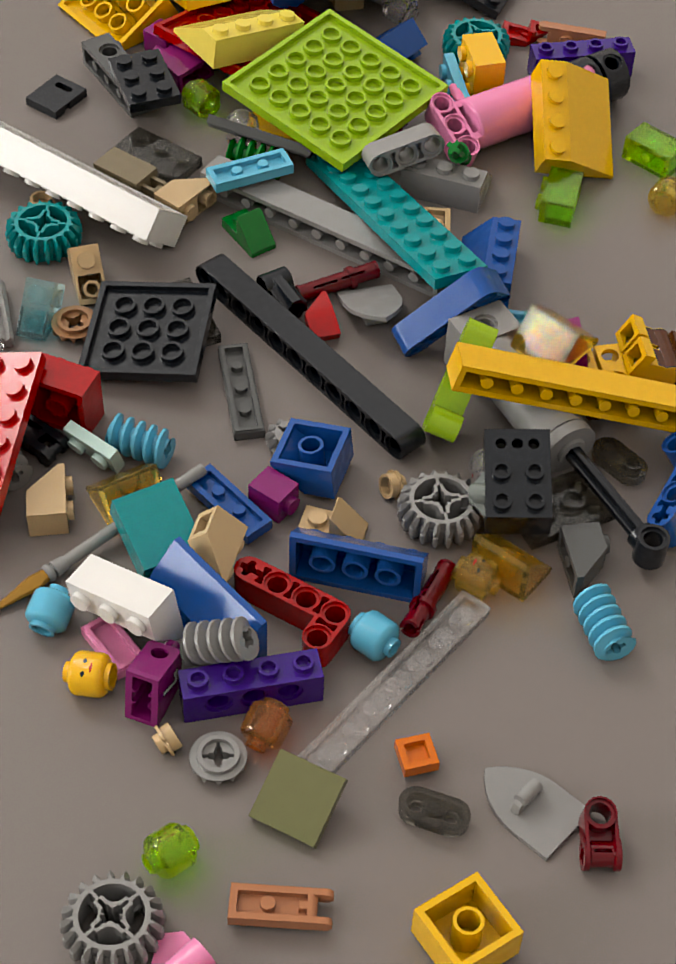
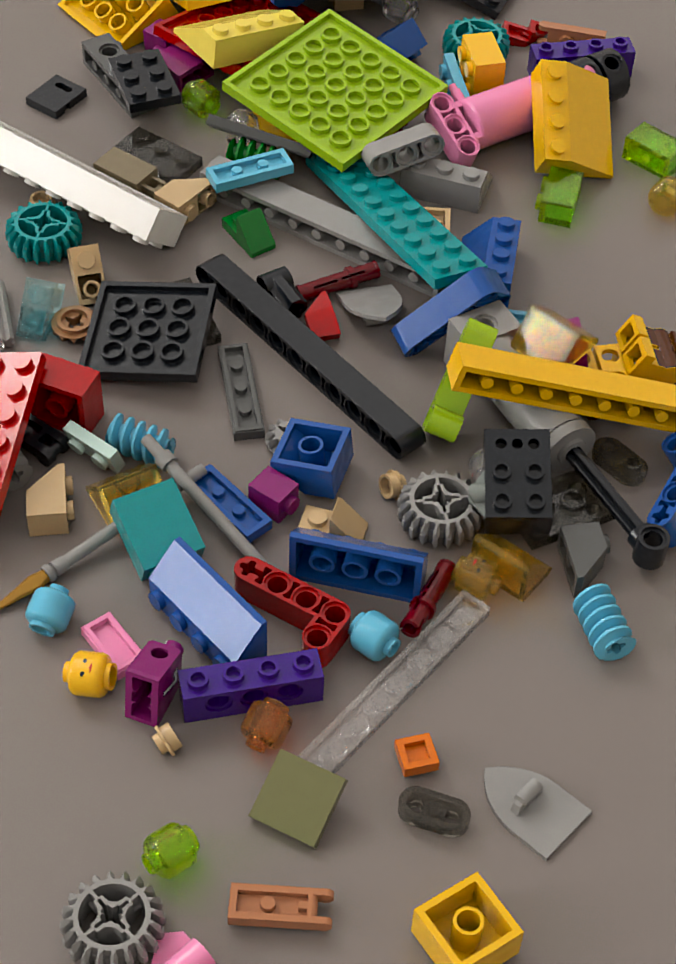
white slope [65,554,184,641] -> none
light grey piece [180,616,260,667] -> none
tan slope [188,505,248,582] -> none
light grey gear [189,731,247,786] -> none
green axle [446,140,472,166] -> none
dark red piece [578,796,623,872] -> none
none -> light grey bar [141,434,269,564]

